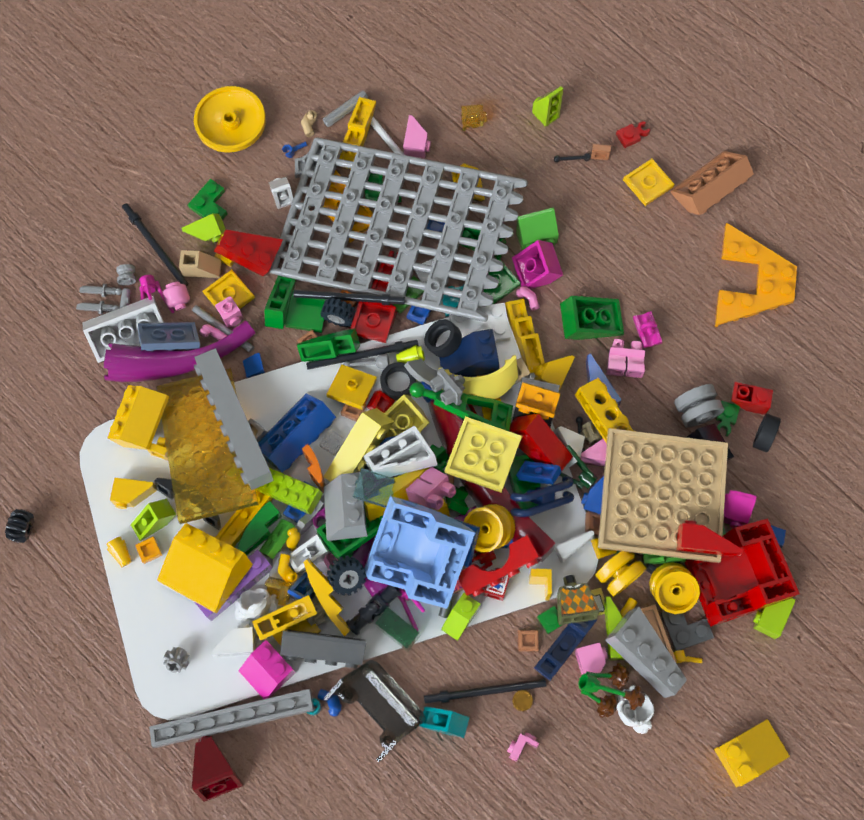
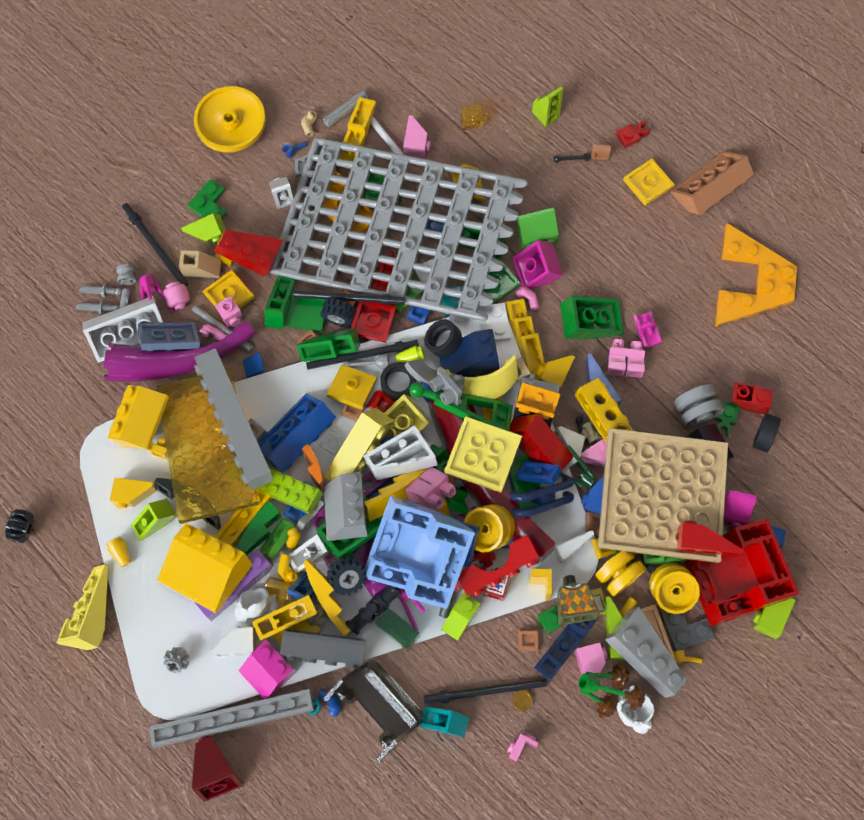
light orange plate [135,536,163,564] -> none
clear light blue piece [353,468,395,508] -> none
yellow slope [714,719,790,787] -> none
none -> light yellow wedge [57,564,108,650]

